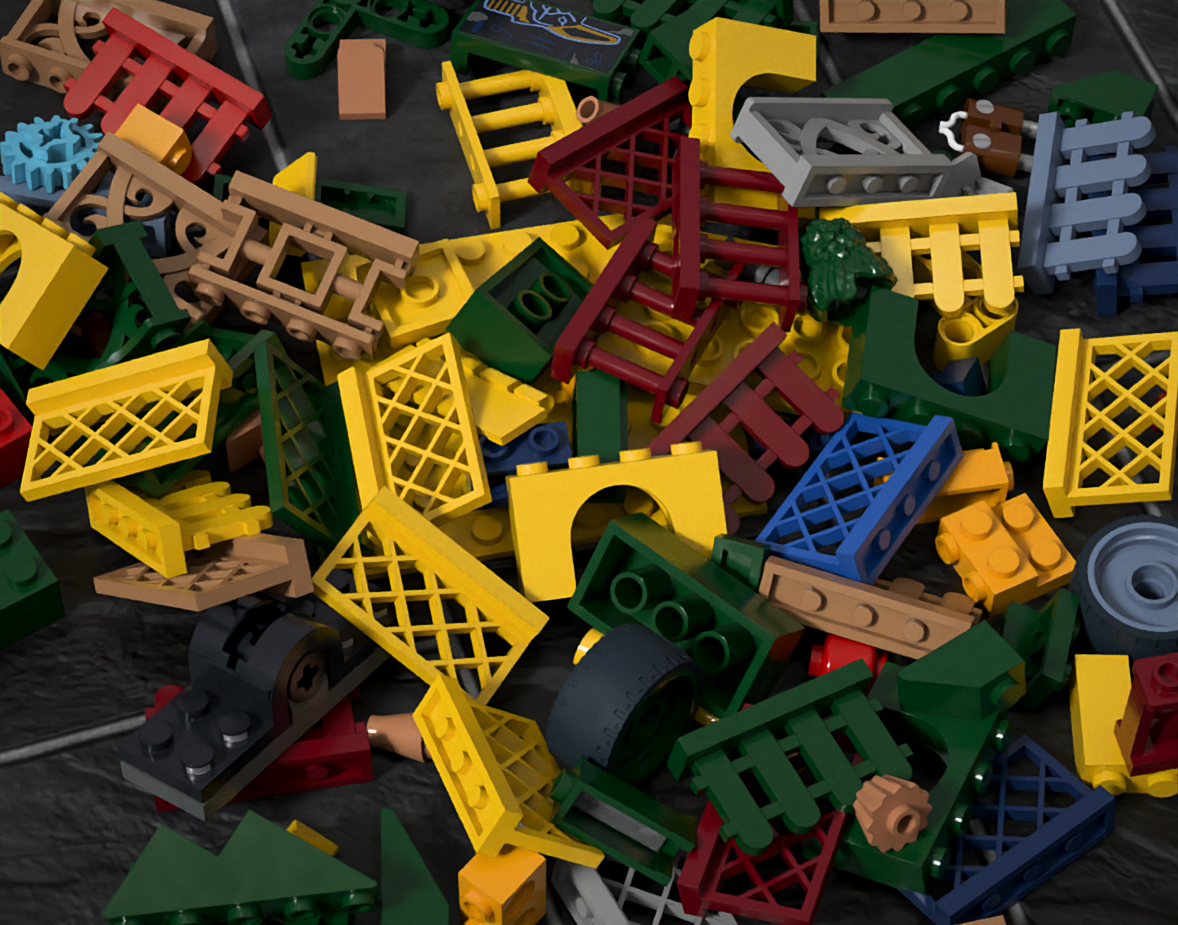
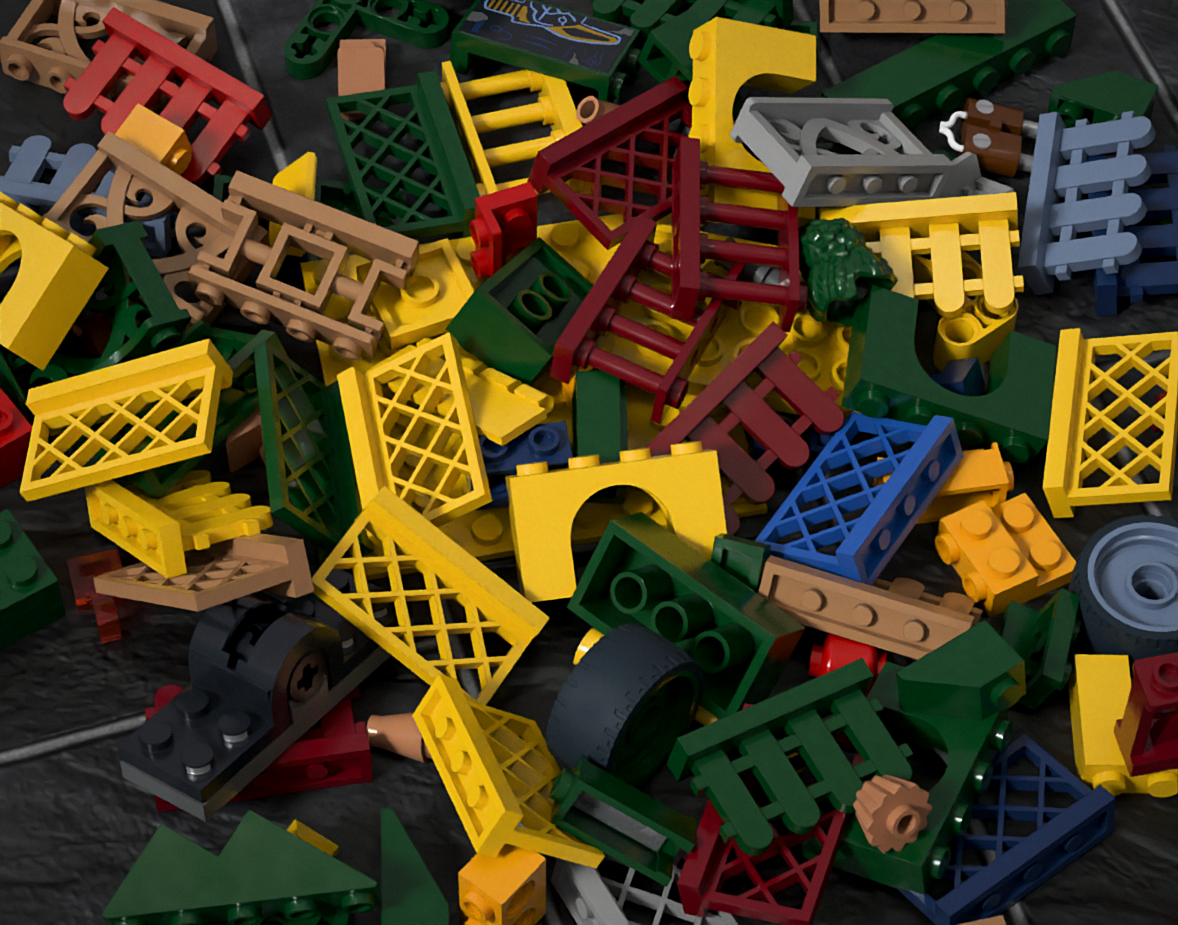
medium azure gear [0,115,103,193] -> none
none -> clear red plate [66,548,130,644]
none -> dark green fence [326,70,480,239]
none -> red bracket [469,182,537,281]

